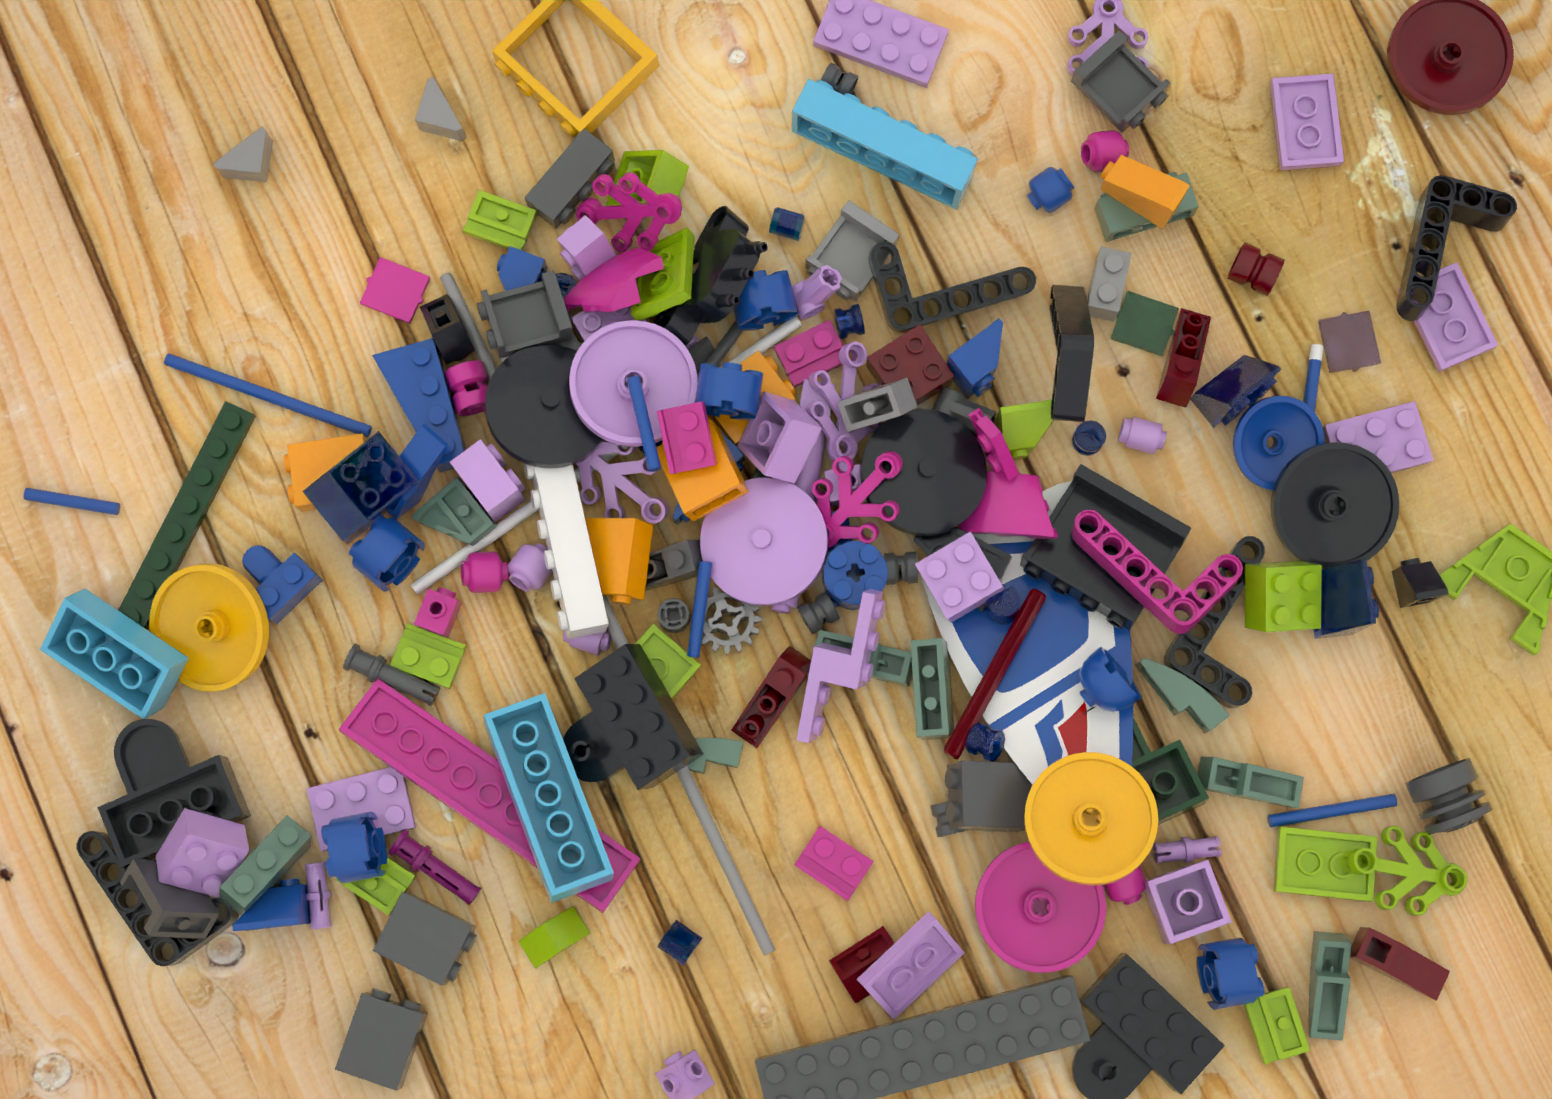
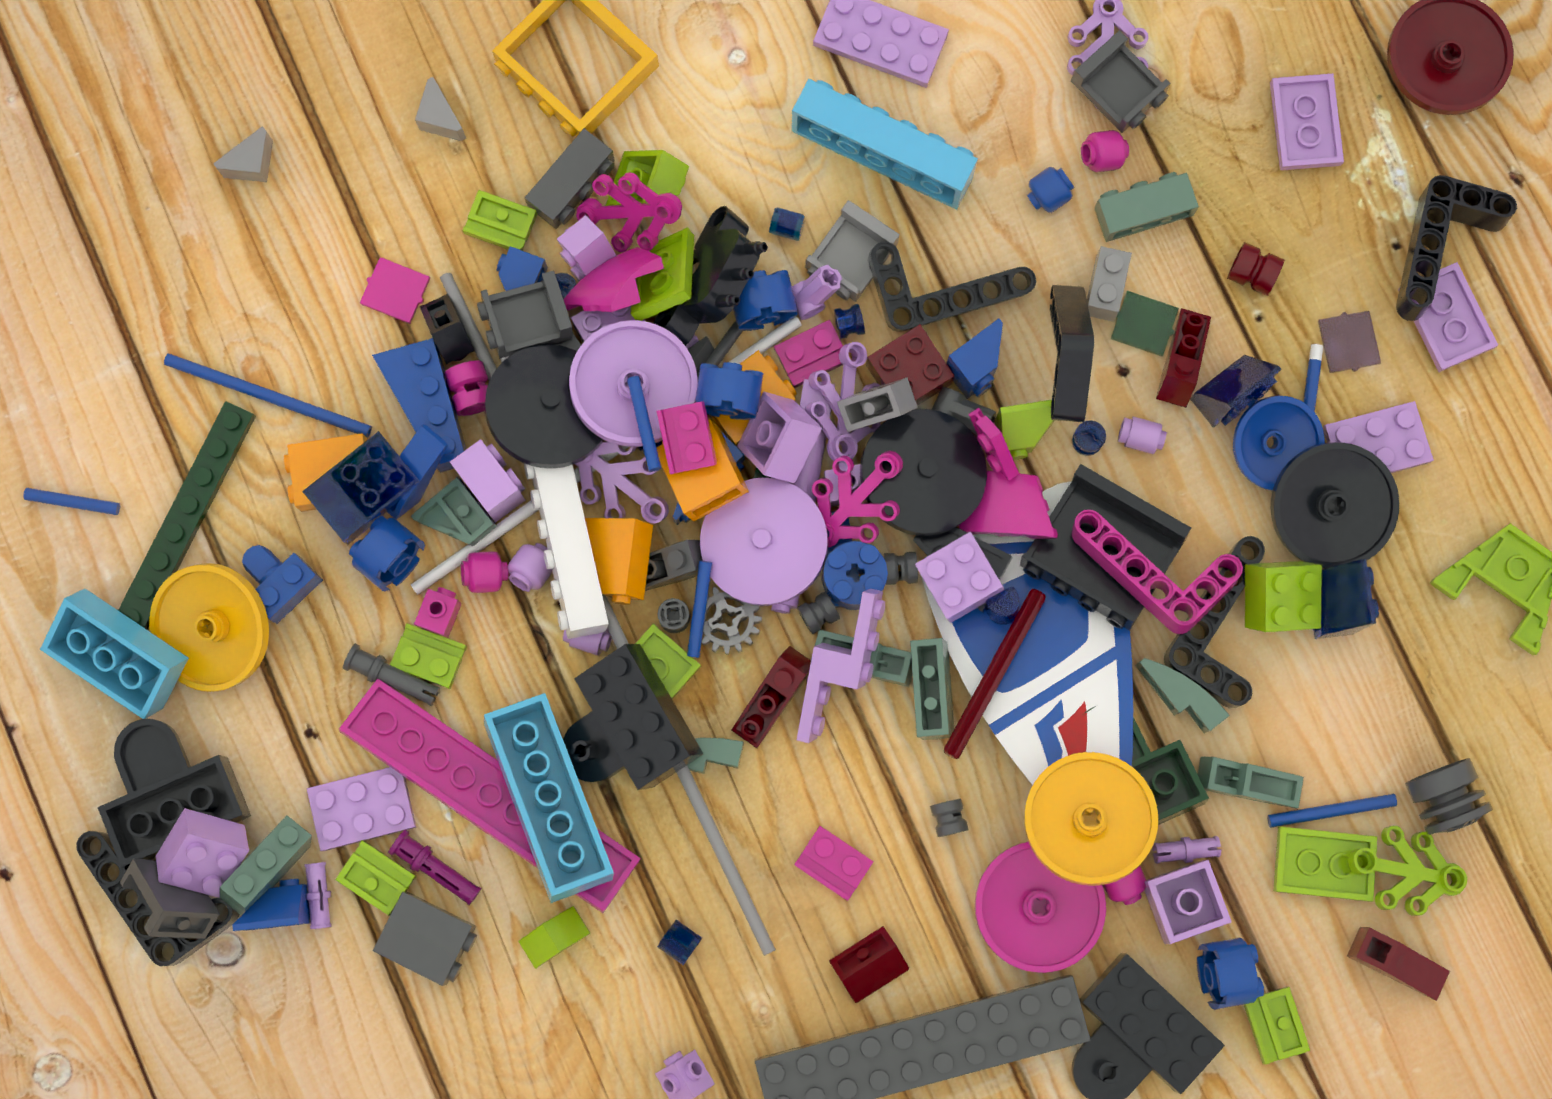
blue brick [321,811,387,884] -> none
dark grey brick [335,988,428,1091] -> none
dark grey wheel [821,63,859,95] -> none
lavender plate [857,911,965,1020] -> none
dark grey brick [945,760,1032,832] -> none
clear blue wheel [966,723,1005,762] -> none
blue cylinder [1079,647,1142,712] -> none
light orange slope [1100,155,1190,229] -> none
sand green slope [1309,931,1352,1040] -> none
black slope [1392,558,1449,608] -> none

